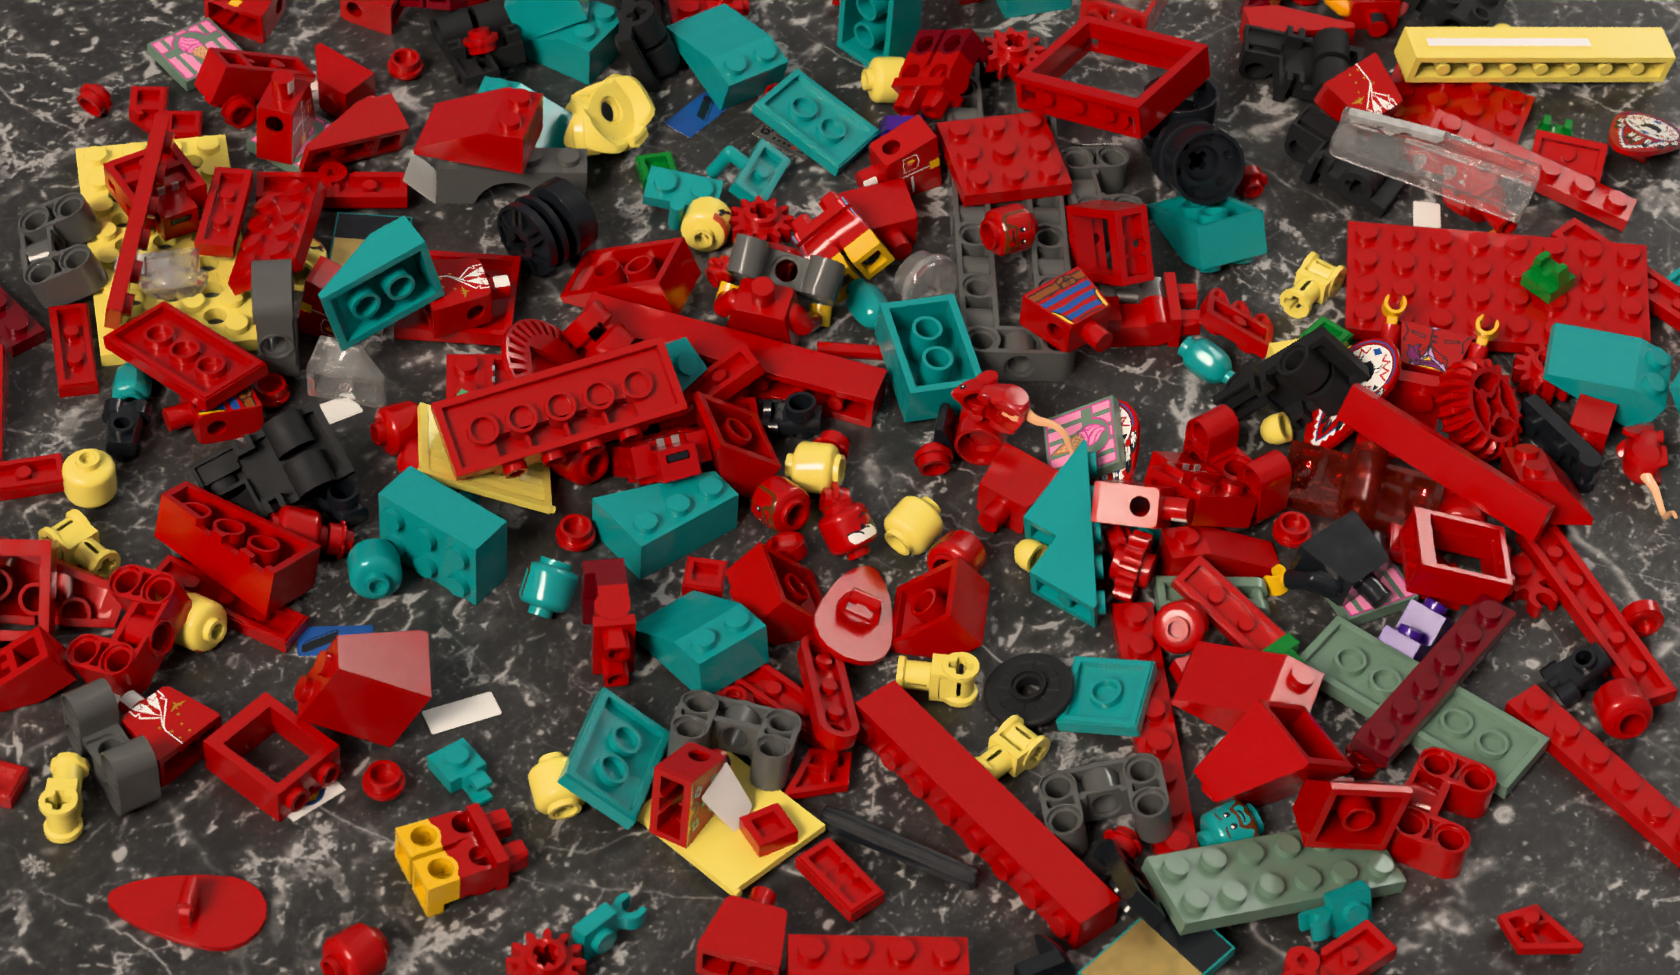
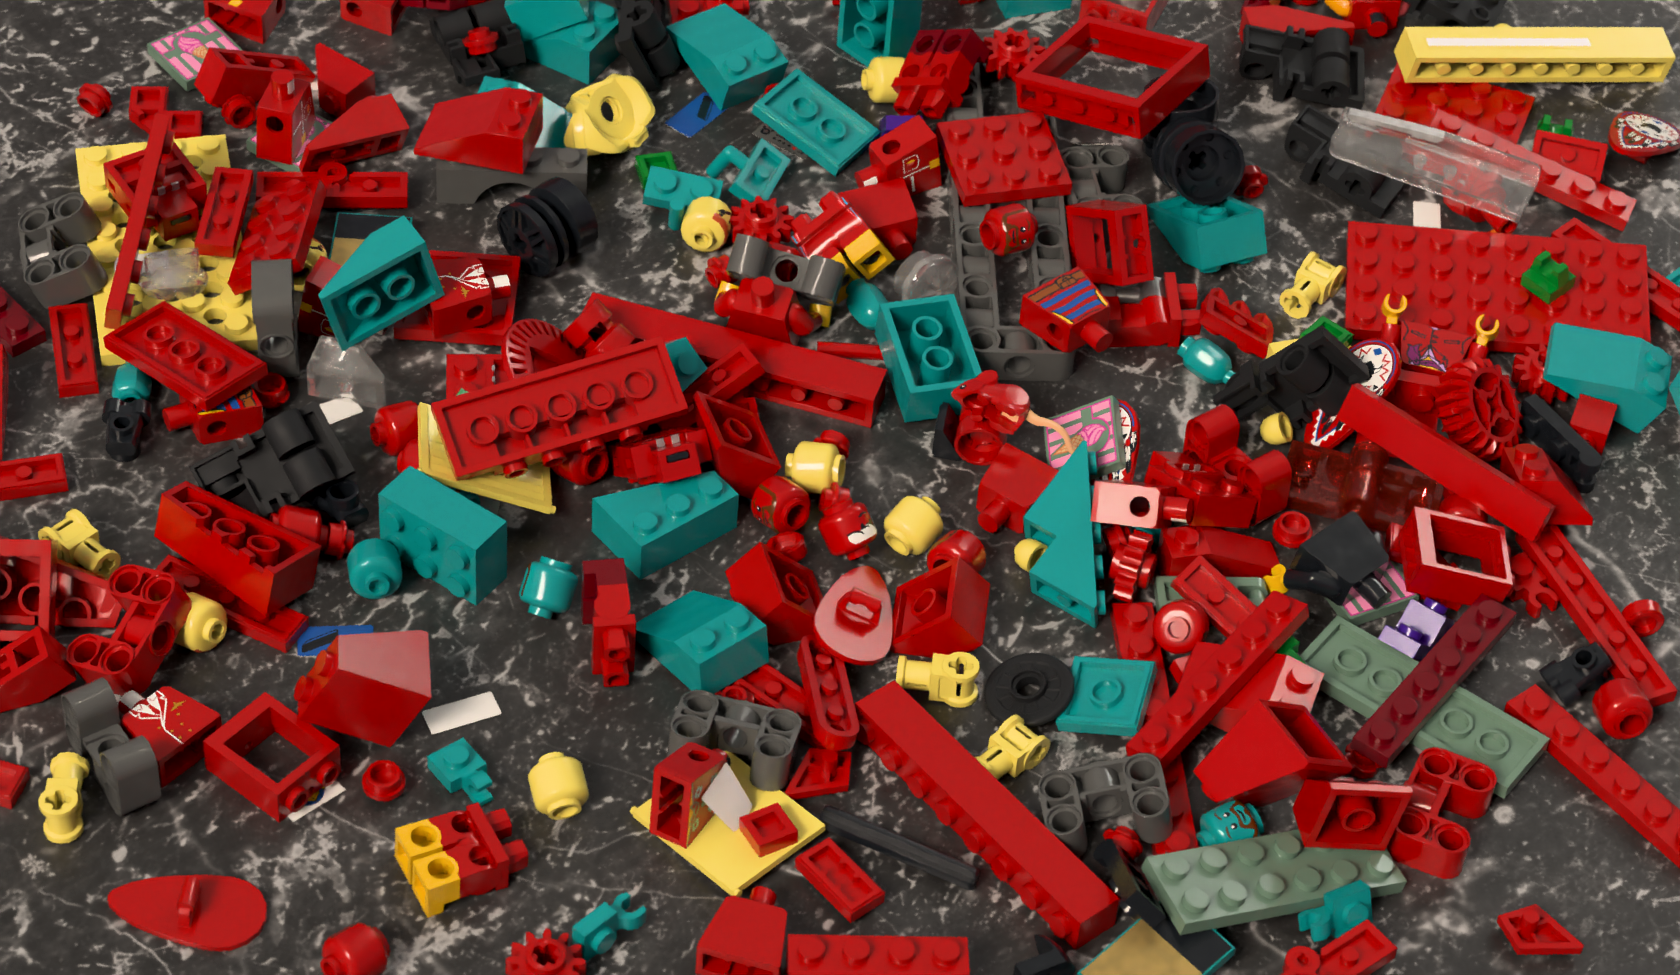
light yellow head [62,448,117,509] -> none
red plate [387,48,423,81] -> none
white sticker [403,154,436,204] -> none
red plate [555,514,596,552] -> none
teal tile [557,687,670,830] -> none
red slope [560,237,701,315] -> none
red tile [681,556,728,598] -> none
black plate [761,392,824,439] -> none
red plate [914,442,953,476] -> none
red torso [1314,53,1403,137] -> none
red animal [1616,422,1678,520] -> none
none -> red plate [1125,590,1309,771]

